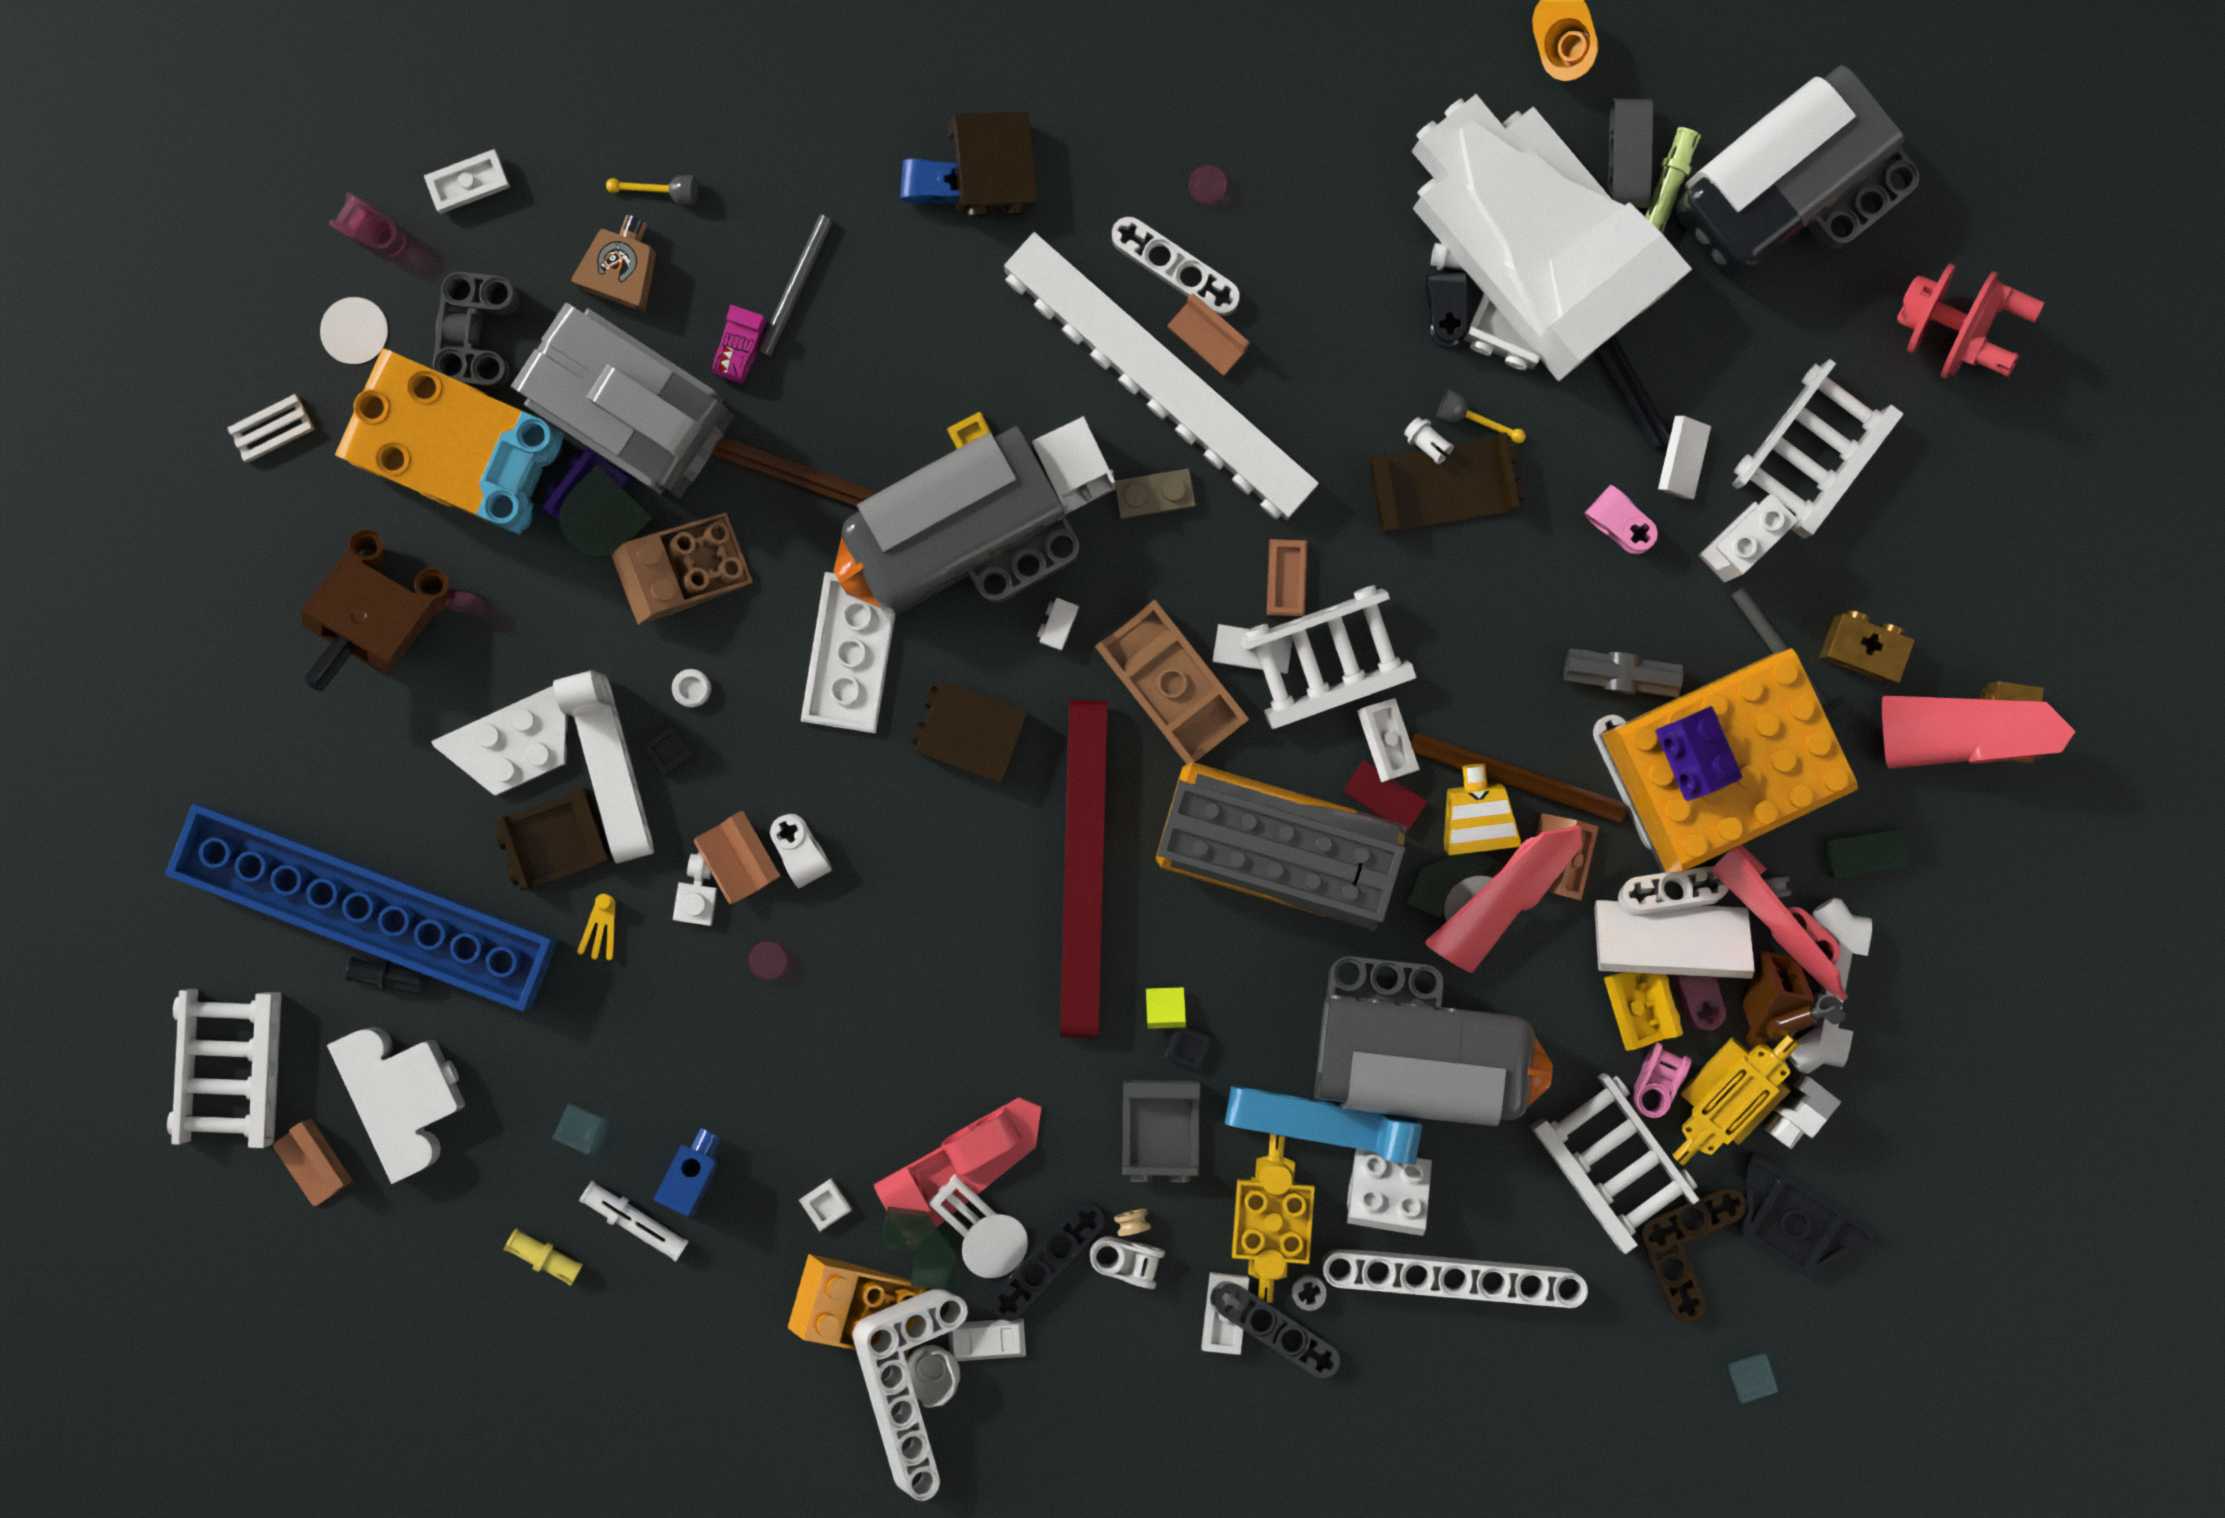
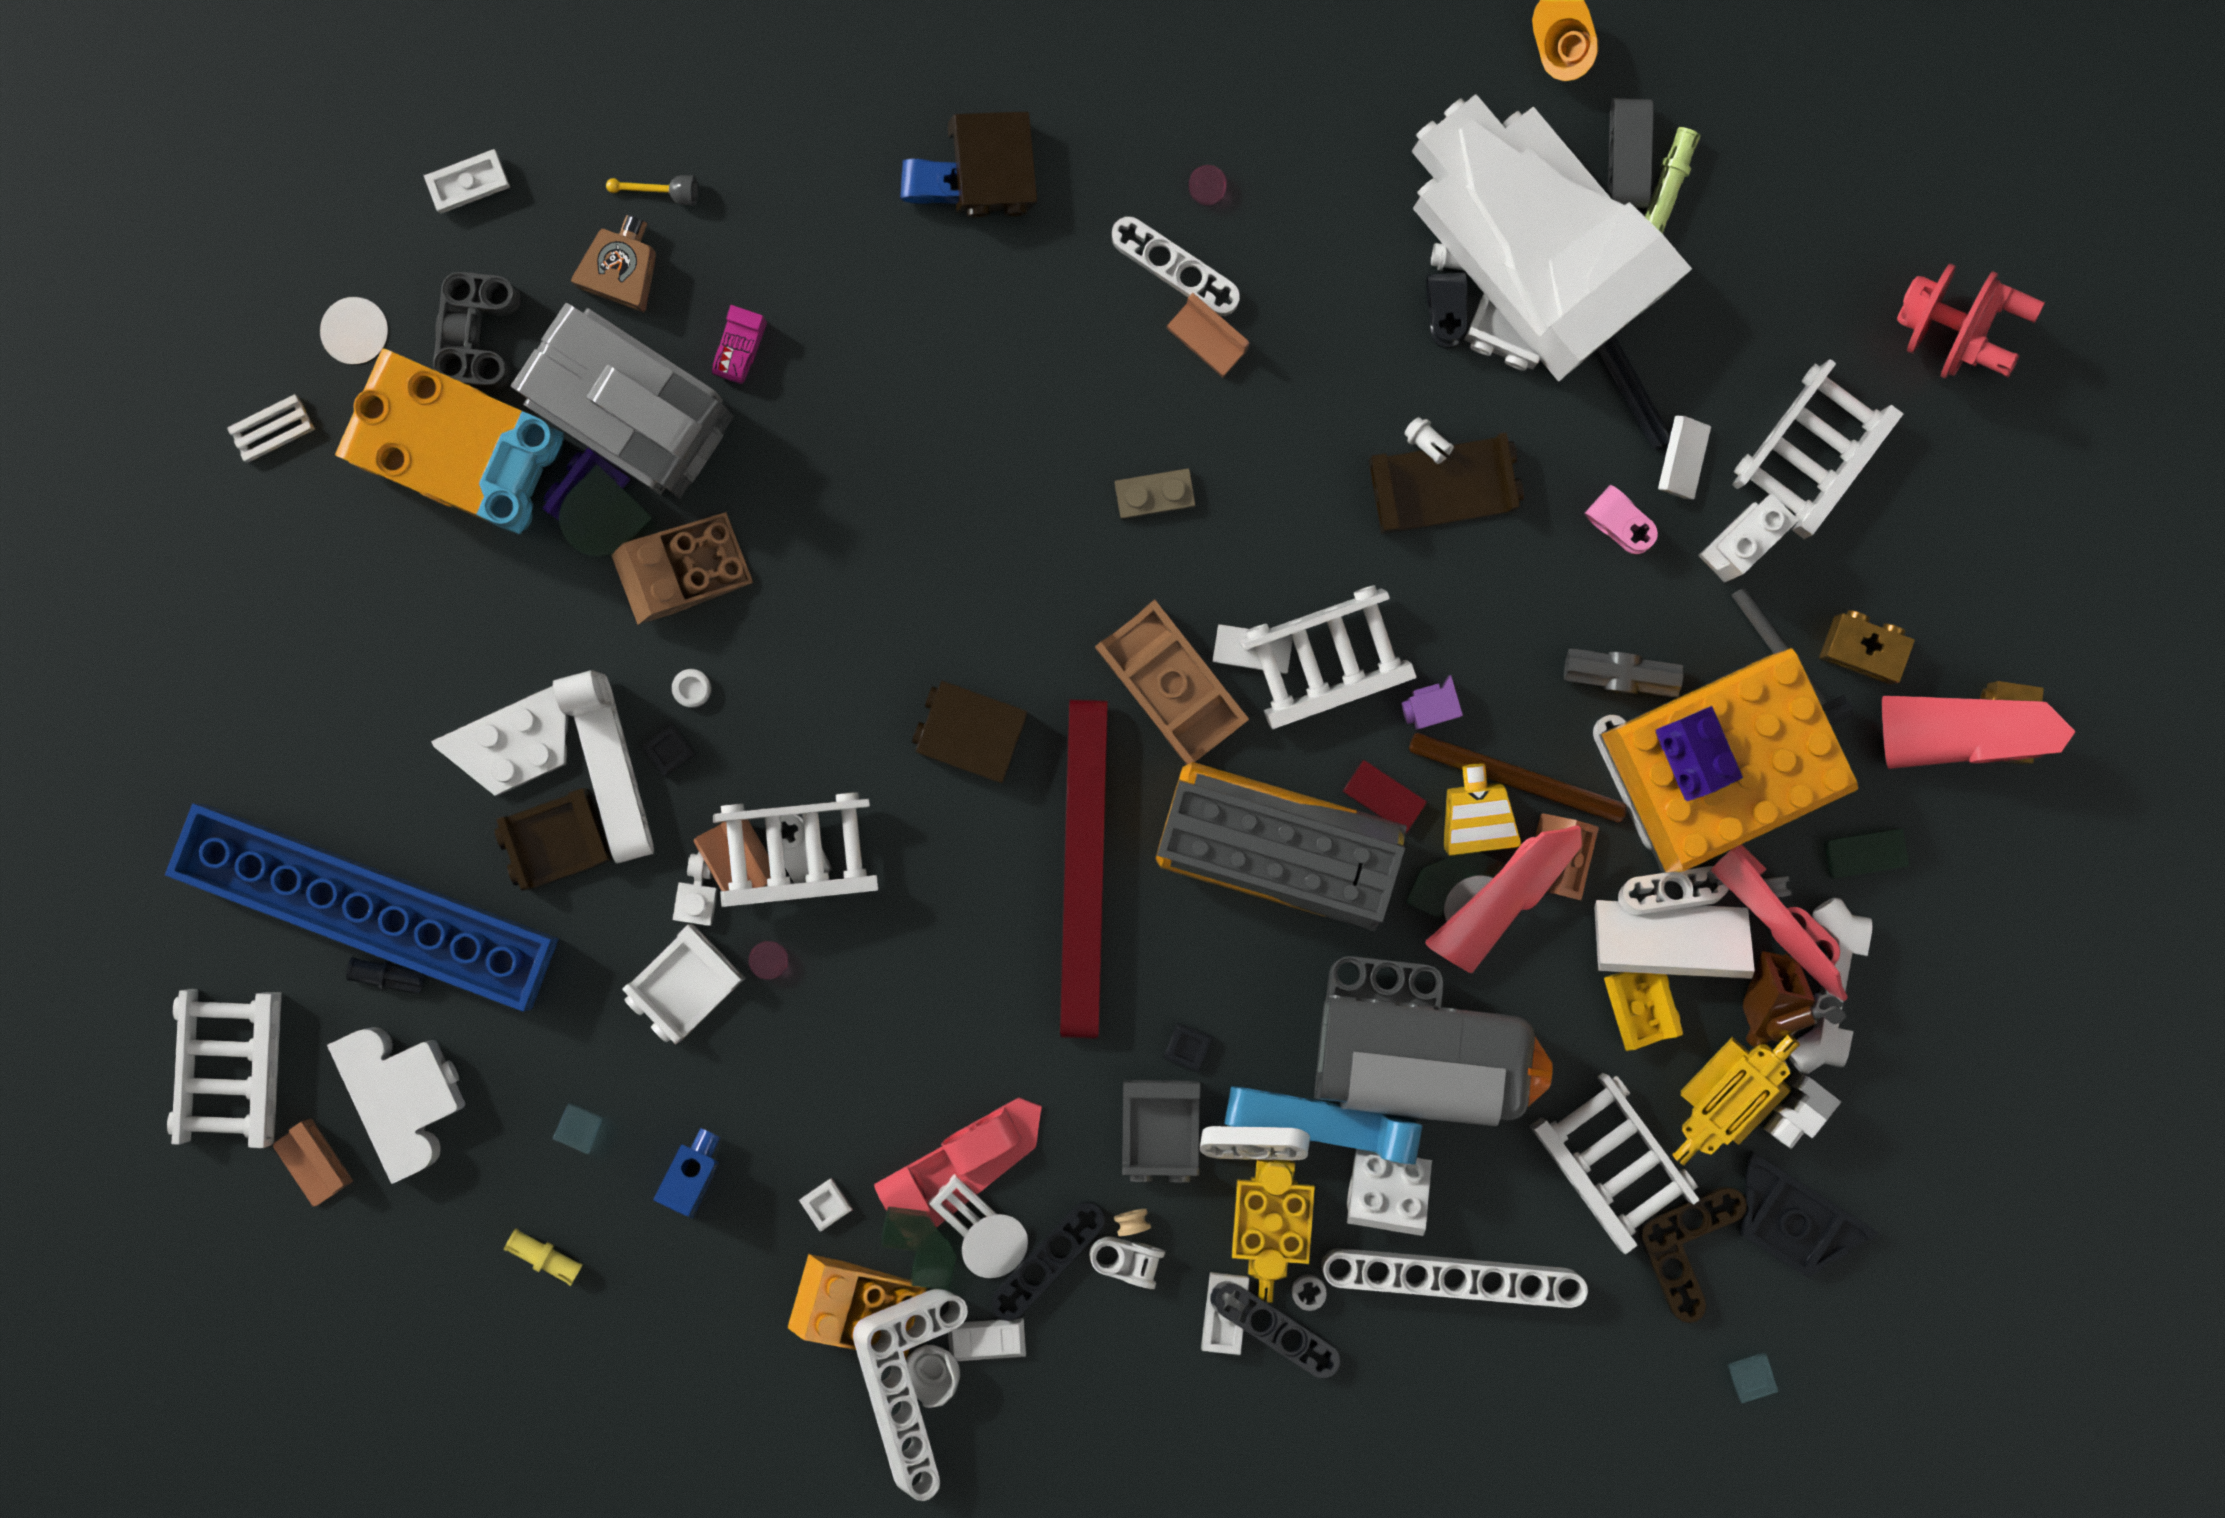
reddish brown piece [301,529,449,691] -> none
clear pink piece [328,192,407,257] -> none
clear pink tile [445,591,486,615] -> none
yellow piece [577,894,615,960] -> none
white pin [579,1180,689,1262] -> none
reddish brown axle [713,436,878,509] -> none
dark grey bar [757,214,834,357] -> none
white tile [801,572,896,733] -> none
dark grey piece [833,426,1079,614] -> none
yellow tile [947,412,994,449] -> none
white brick [1004,232,1319,521] -> none
white piece [1031,416,1115,514] -> none
white piece [1037,598,1079,652] -> none
neon yellow tile [1146,987,1186,1029] -> none
nougat tile [1266,539,1308,617] -> none
white plate [1357,698,1420,782] -> none
hinge [1436,389,1526,444] -> none
bright pink piece [1630,1042,1691,1118] -> none
clear pink piece [1671,974,1726,1030] -> none
piece [1675,65,1920,278] -> none
none -> white panel [622,924,745,1044]
none -> white fence [713,793,878,907]
none -> white beam [1200,1126,1310,1160]
none -> medium lavender window [1401,675,1463,730]

